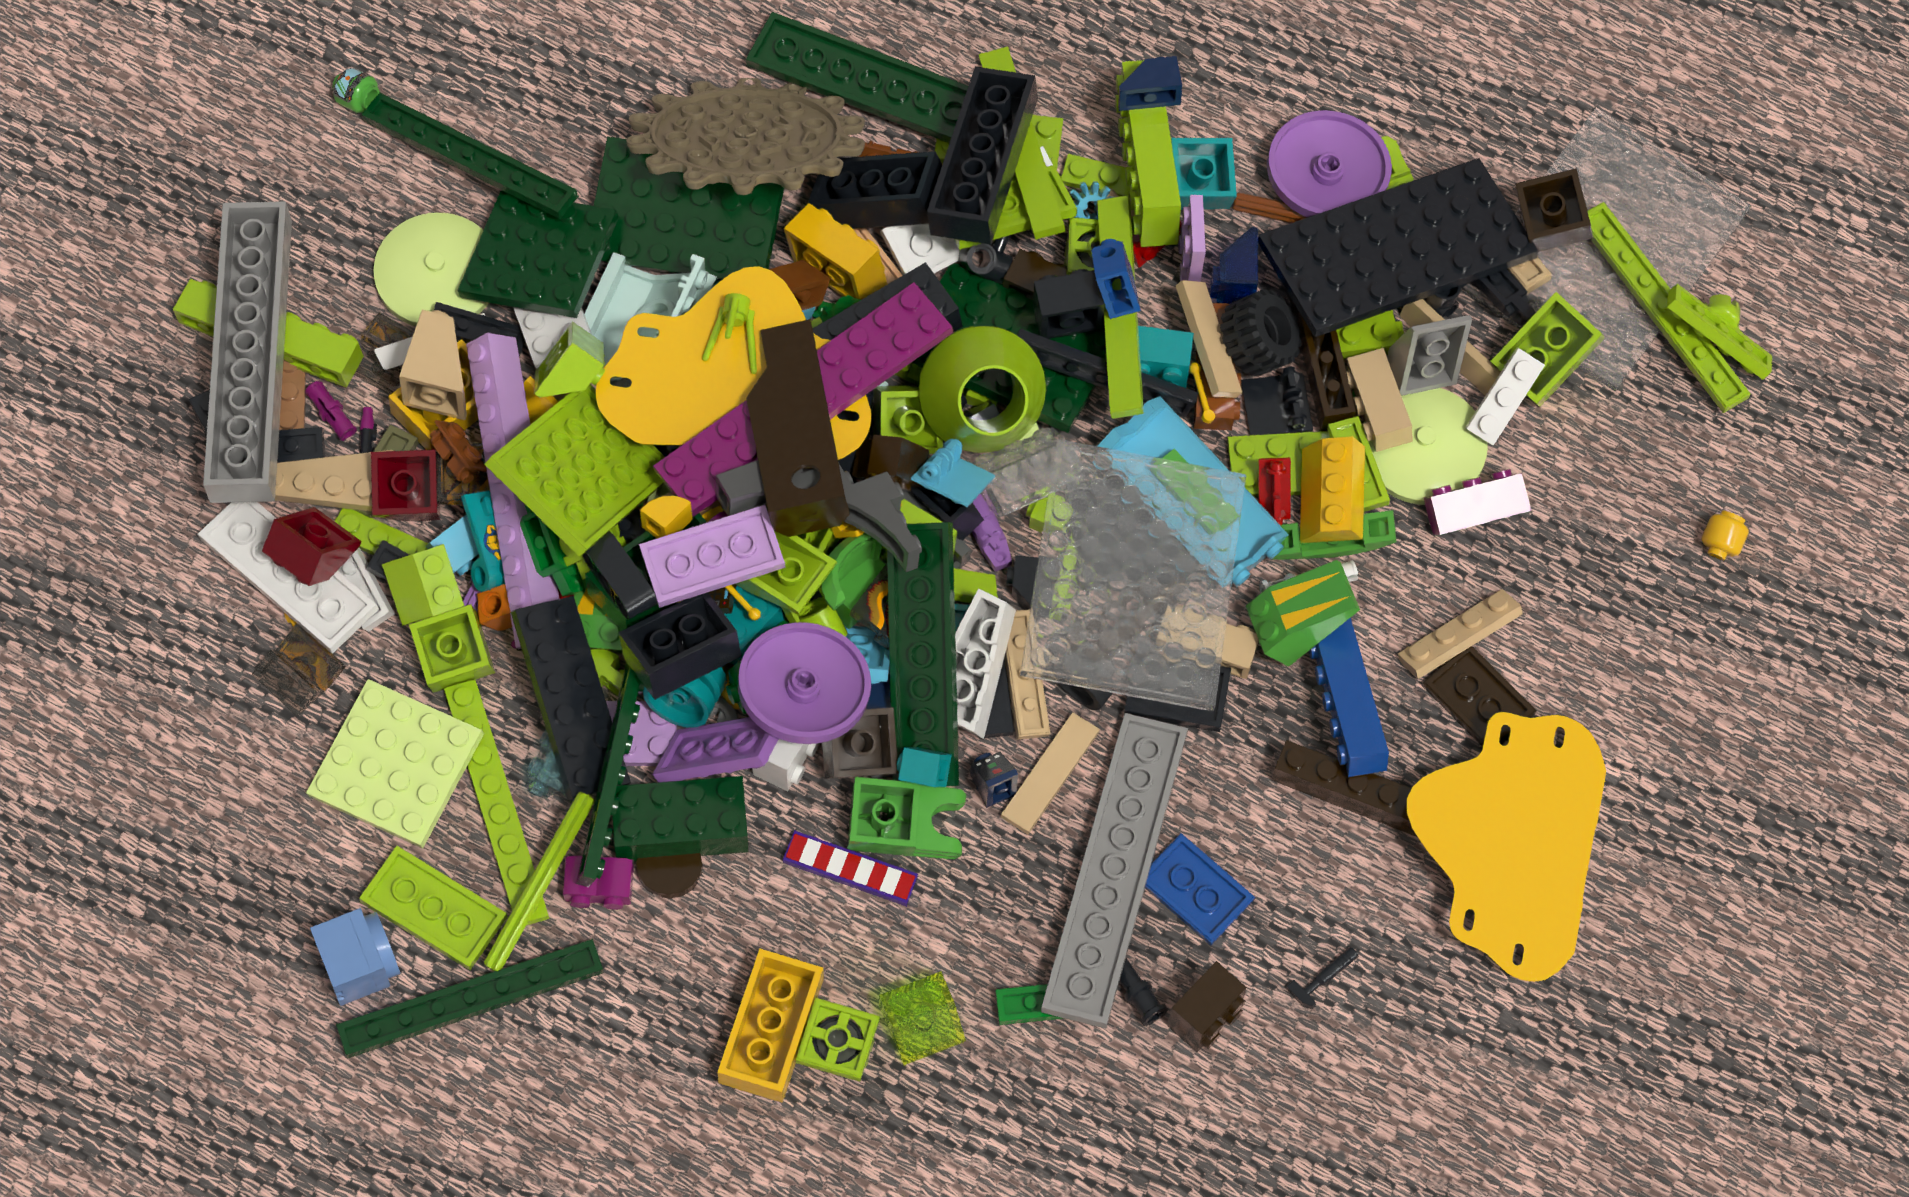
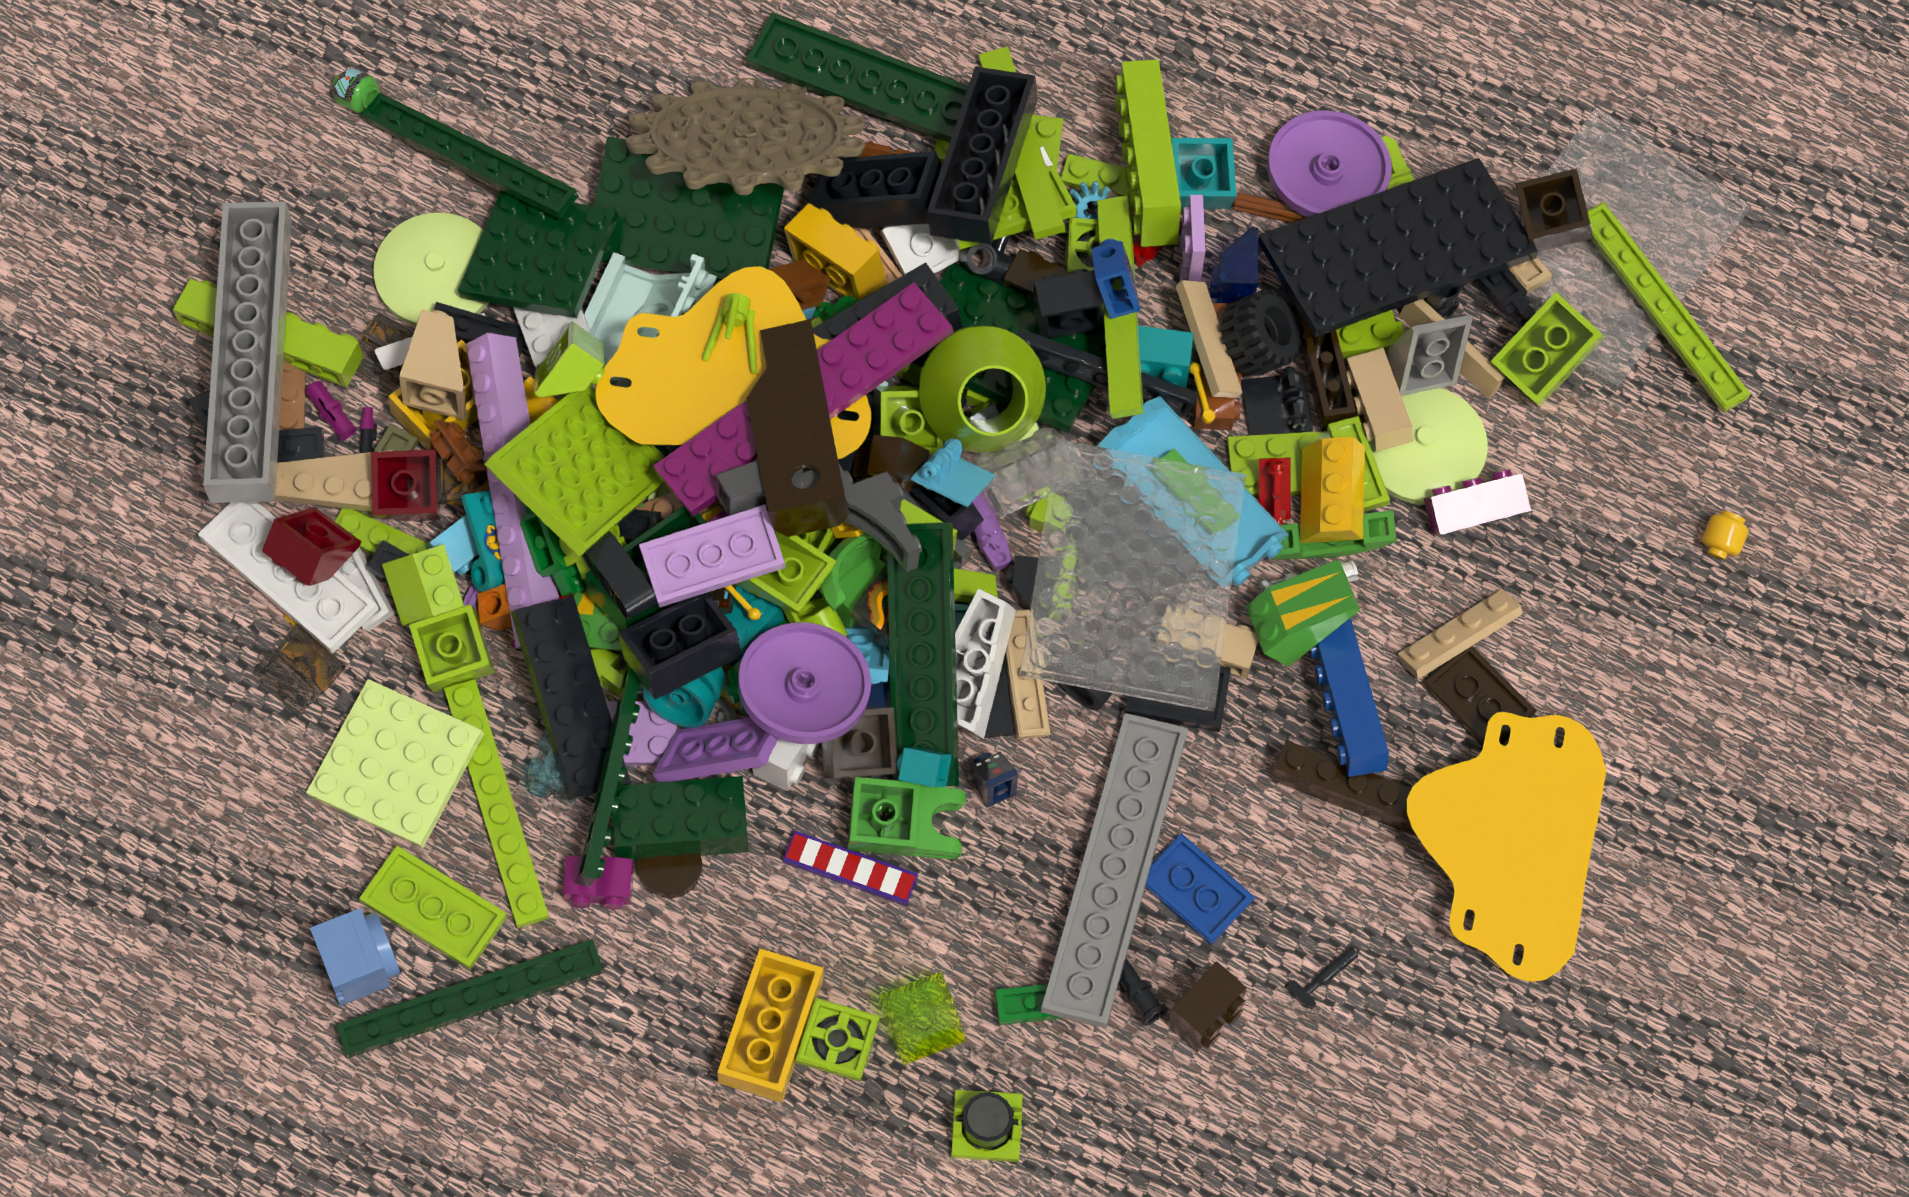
lime axle [484,792,594,971] -> none
yellow brick [640,496,693,538] -> none
tan tile [1001,712,1100,835] -> none
dark blue slope [1118,56,1182,111] -> none
white plate [1465,348,1545,445] -> none
lime plate [1667,283,1772,380] -> none
none -> piece [951,1090,1023,1162]

